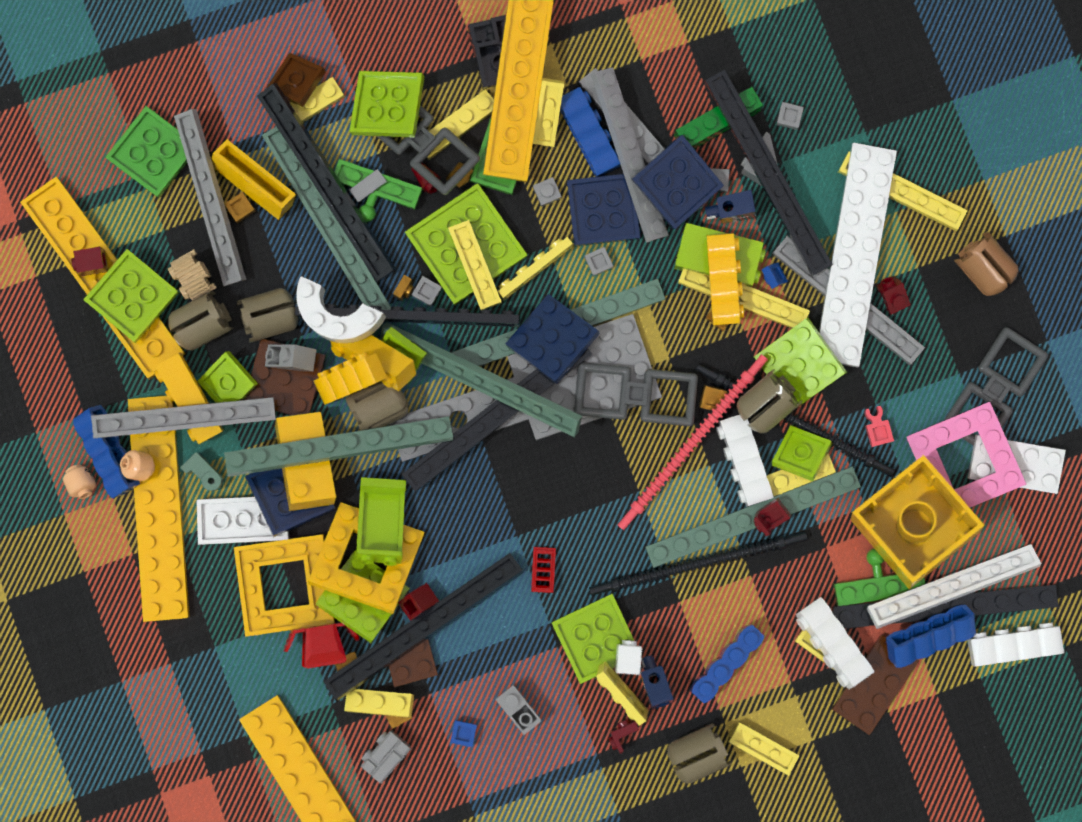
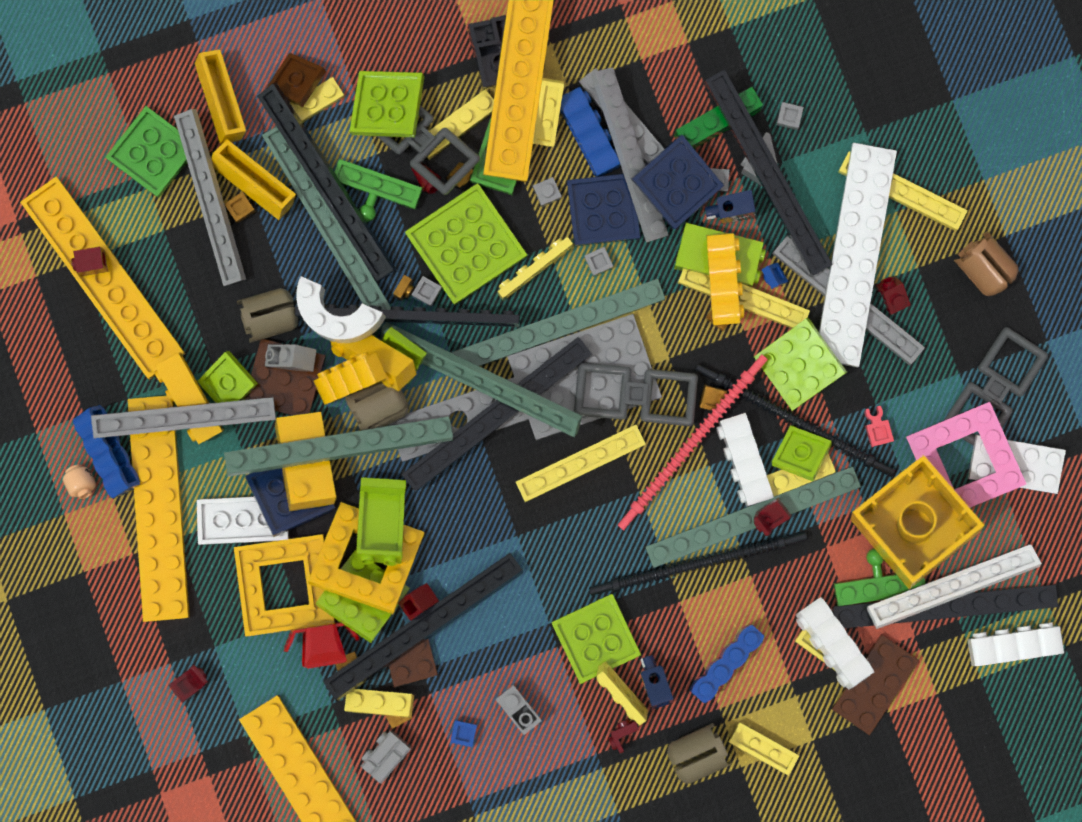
lime plate [83,249,179,343] -> none
light nougat head [120,450,155,481] -> none
tan brick [168,249,217,301] -> none
dark tan cylinder [168,291,233,350] -> none
sand green leg [180,452,224,491] -> none
light grey window [349,169,387,203] -> none
light yellow plate [448,220,502,310] -> none
dark blue plate [505,294,600,384] -> none
red slope [531,547,556,593] -> none
white brick [615,640,642,675] -> none
dark tan cylinder [737,369,802,433] -> none
blue brick [886,605,976,668] -> none
none -> dark red bracket [169,665,208,703]
none -> yellow brick [195,49,246,144]
none -> light yellow plate [516,425,646,502]

